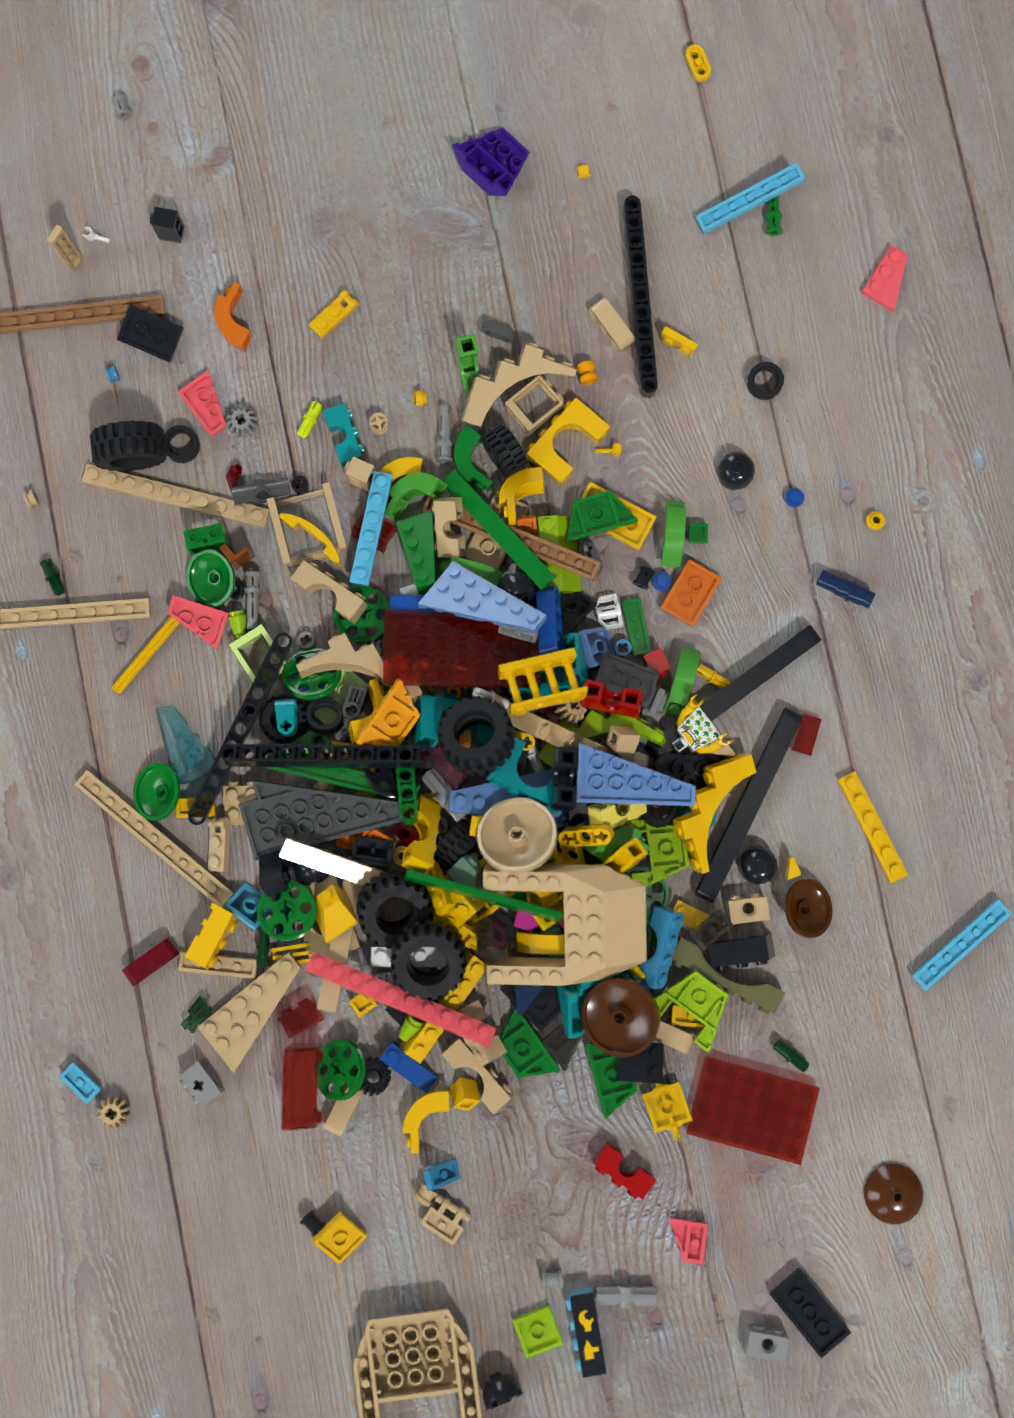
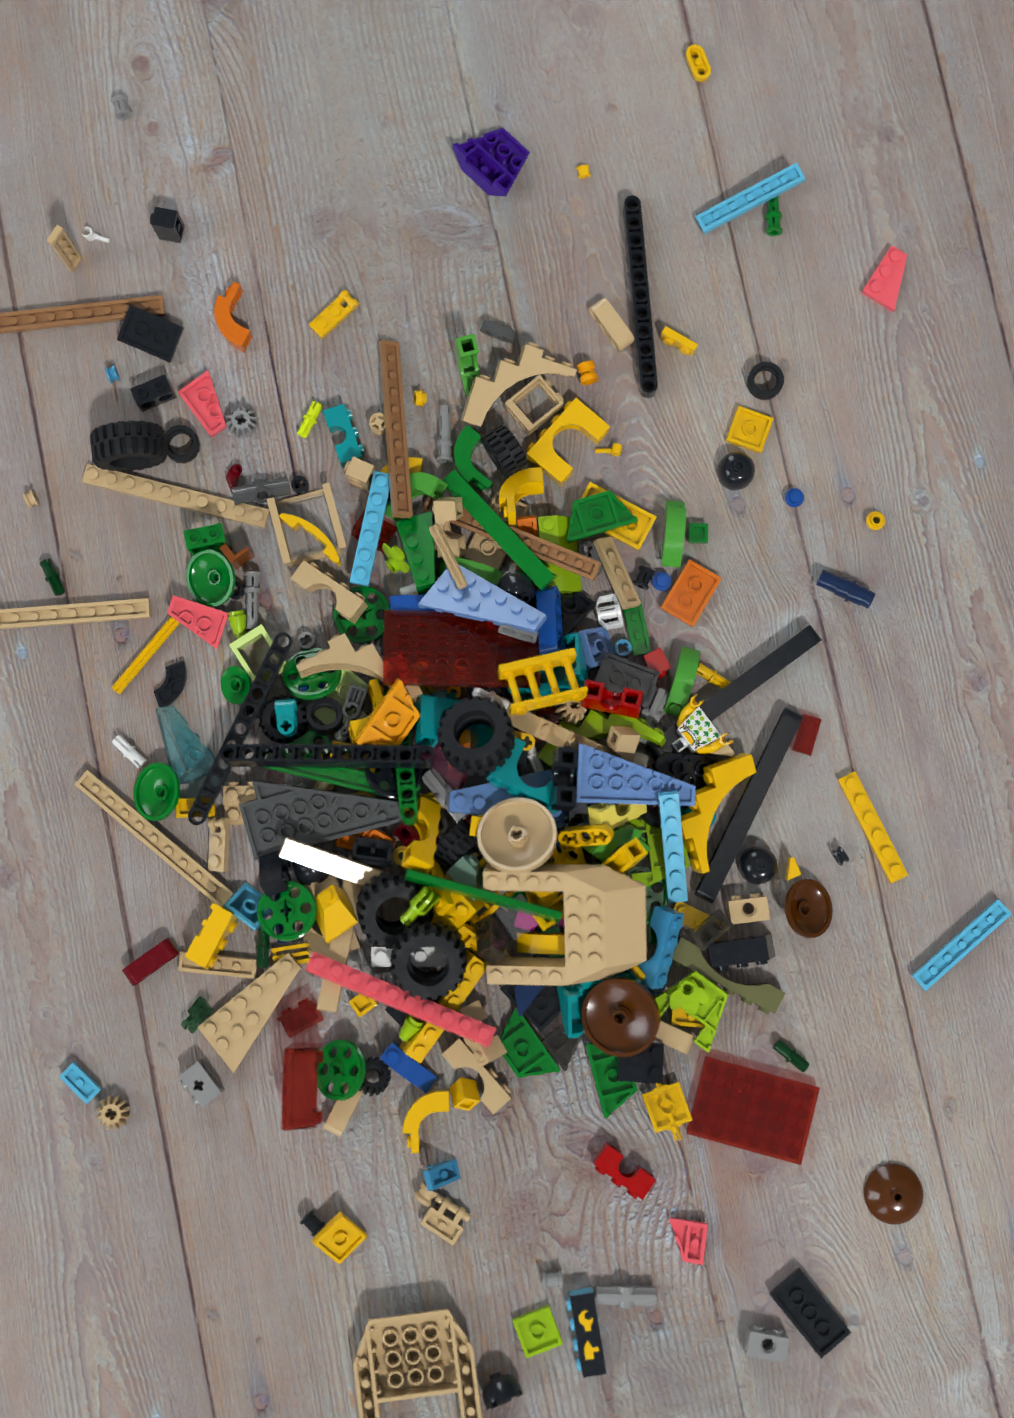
none -> white axle [112,735,147,769]
none -> black brick [130,374,177,412]
none -> black tile [154,660,187,710]
none -> green dish [221,666,251,704]
none -> medium nougat plate [379,340,413,518]
none -> lime plate [382,543,410,573]
none -> lime arm [400,885,441,926]
none -> tan axle [429,524,468,589]
none -> clear piece [495,893,538,940]
none -> tan plate [593,536,641,610]
none -> medium azure plate [658,791,688,903]
none -> lime plate [669,978,709,1017]
none -> yellow tile [725,405,774,454]
none -> black bush [831,846,849,866]

